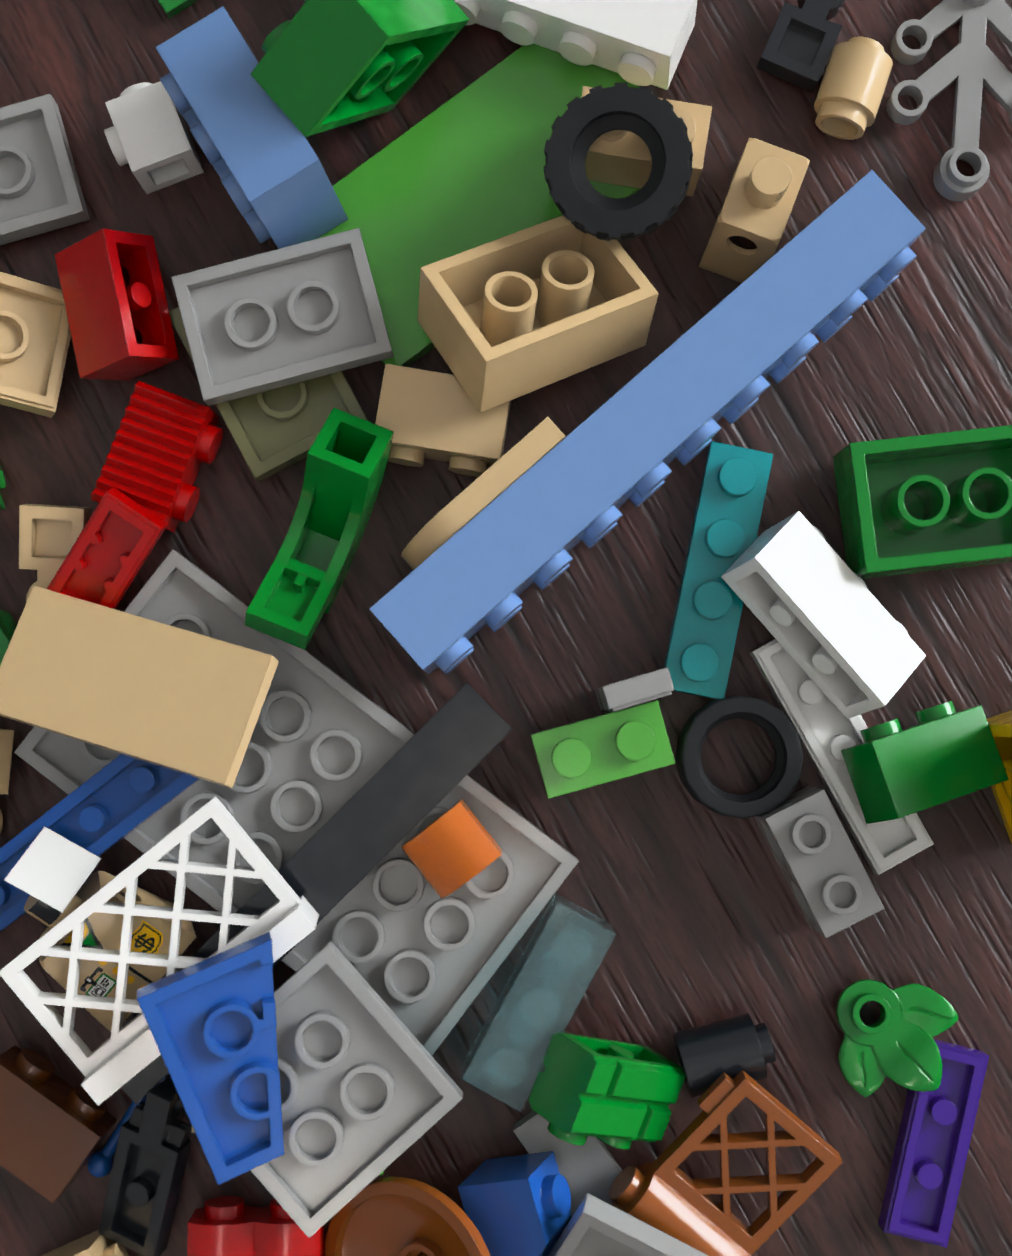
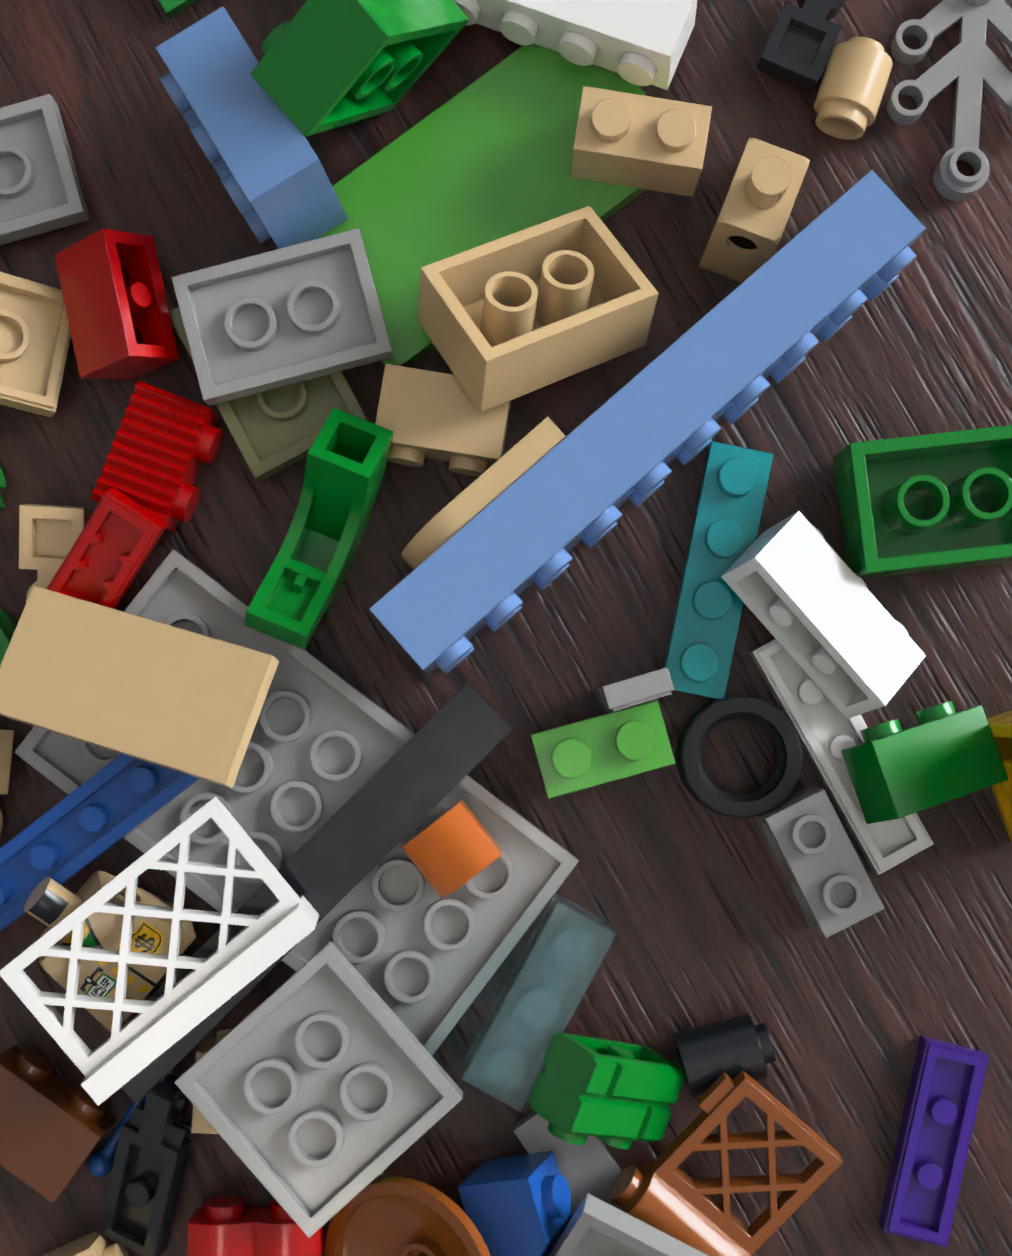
white sticker [4,827,101,913] -> none
white brick [104,81,204,194] -> none
blue wing [137,932,284,1185] -> none
black tyre [543,83,693,242] -> none
green plate [835,979,958,1097] -> none

